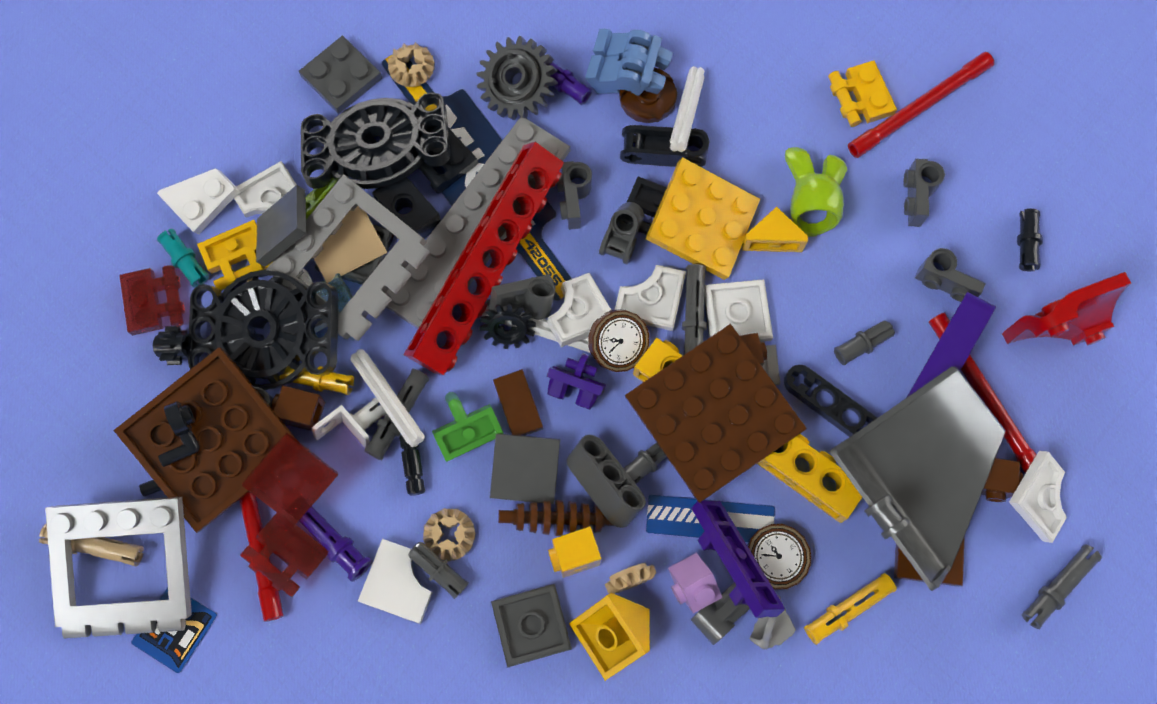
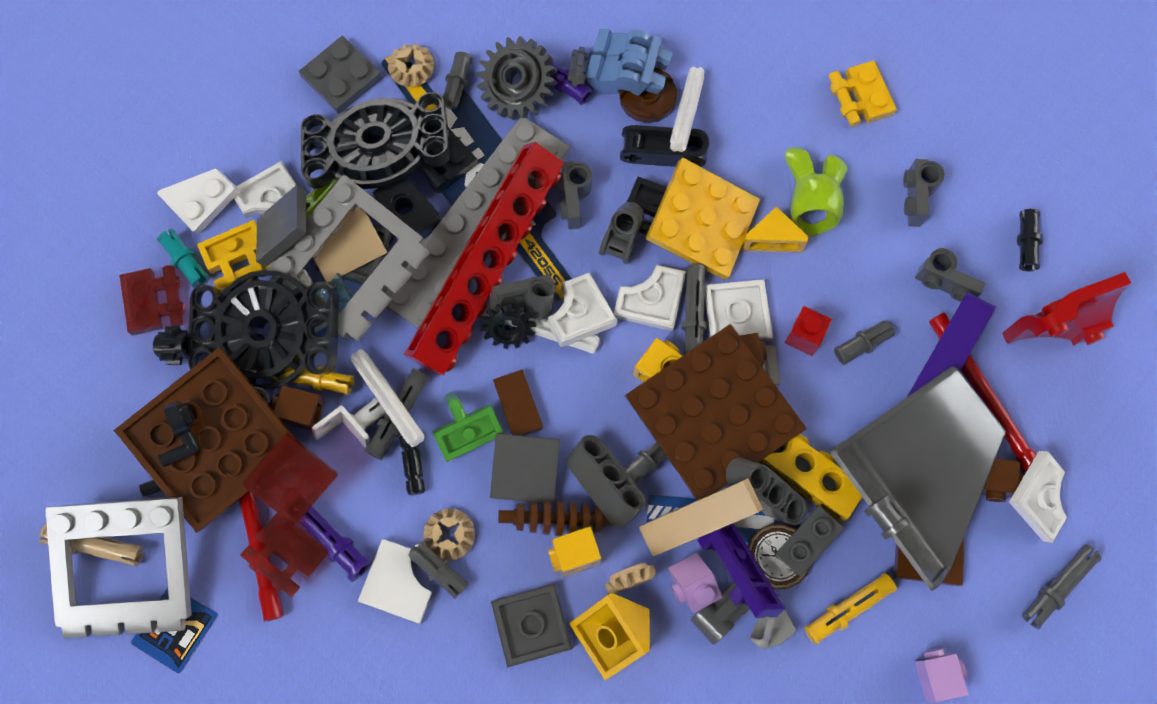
dark purple hips [546,353,606,410] -> none
tile [588,309,649,372] -> none
black beam [784,365,877,437] -> none
red piece [848,52,994,158] -> none
none -> dark grey axle [442,52,473,109]
none -> dark grey axle [568,46,589,87]
none -> tan tile [639,478,763,556]
none -> dark grey beam [726,457,807,525]
none -> dark grey plate [774,506,844,577]
none -> red brick [784,306,832,356]
none -> lavender brick [915,649,969,702]

